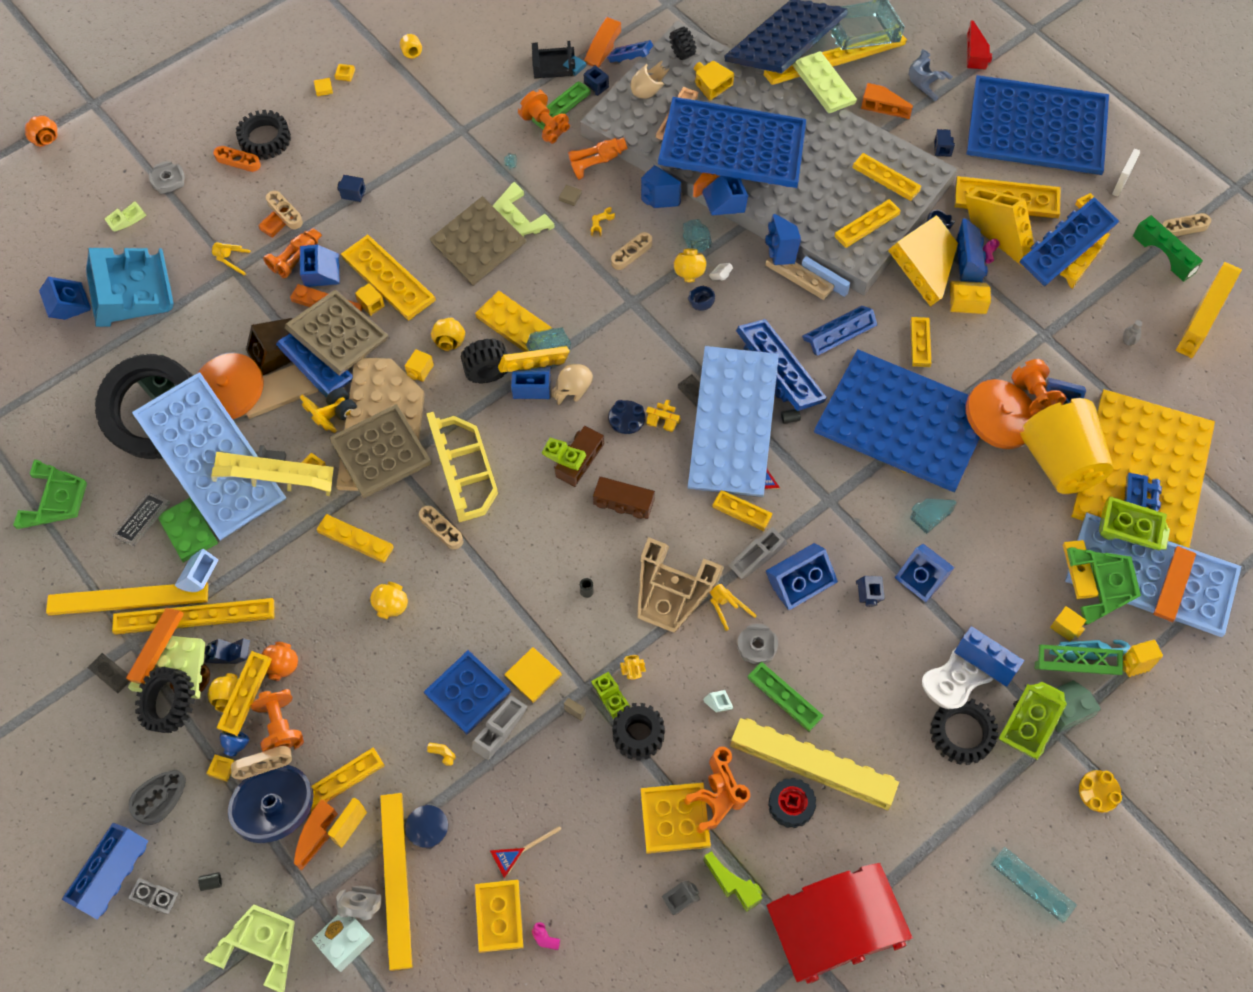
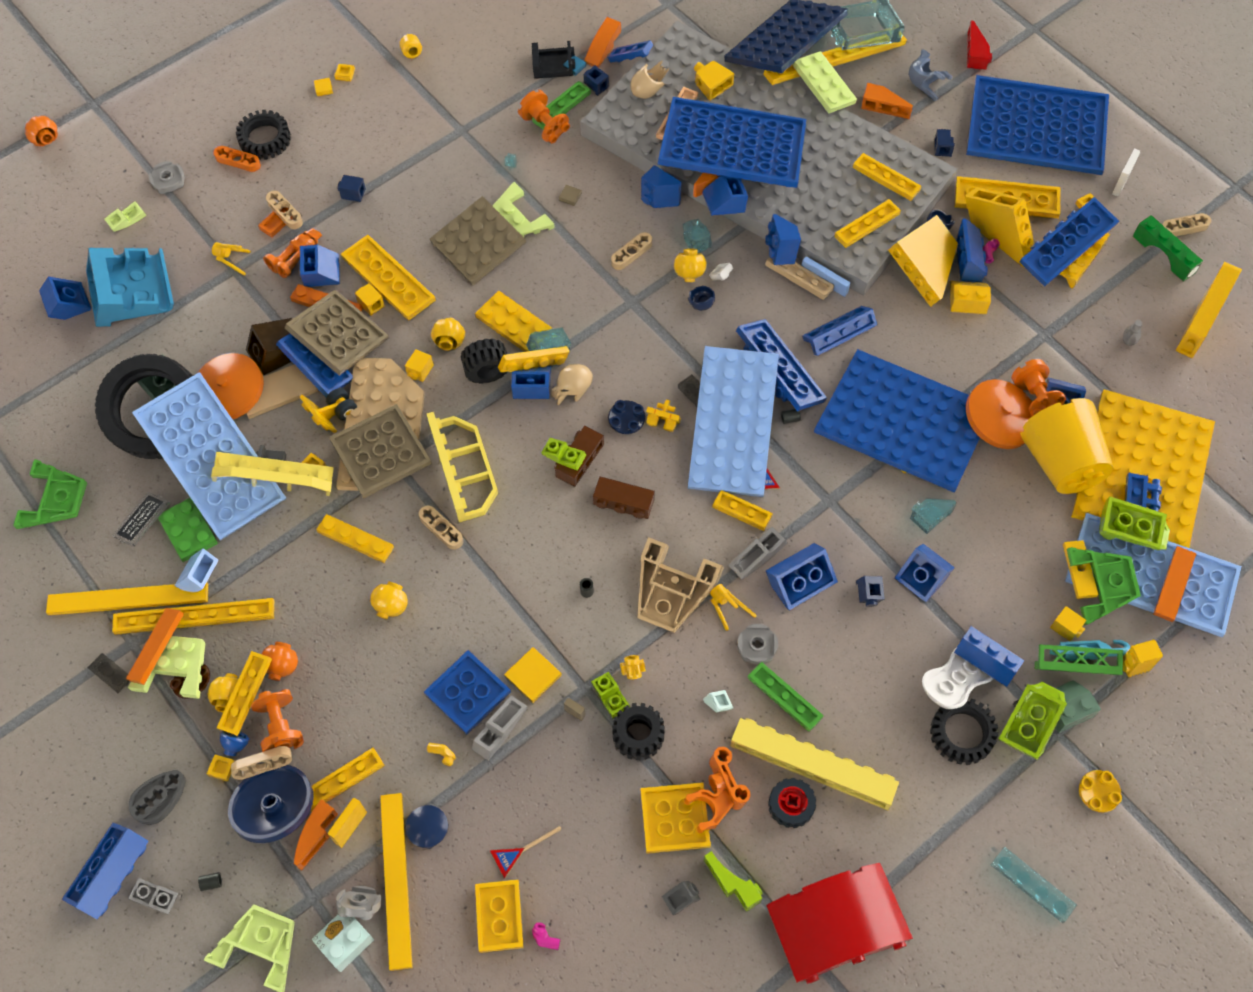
black tyre [135,667,195,733] -> none
dark blue slope [205,638,250,664] -> none
orange piece [568,137,628,180] -> none
yellow arm [591,207,615,237] -> none
black tyre [669,26,697,60] -> none
yellow plate [910,317,932,367] -> none

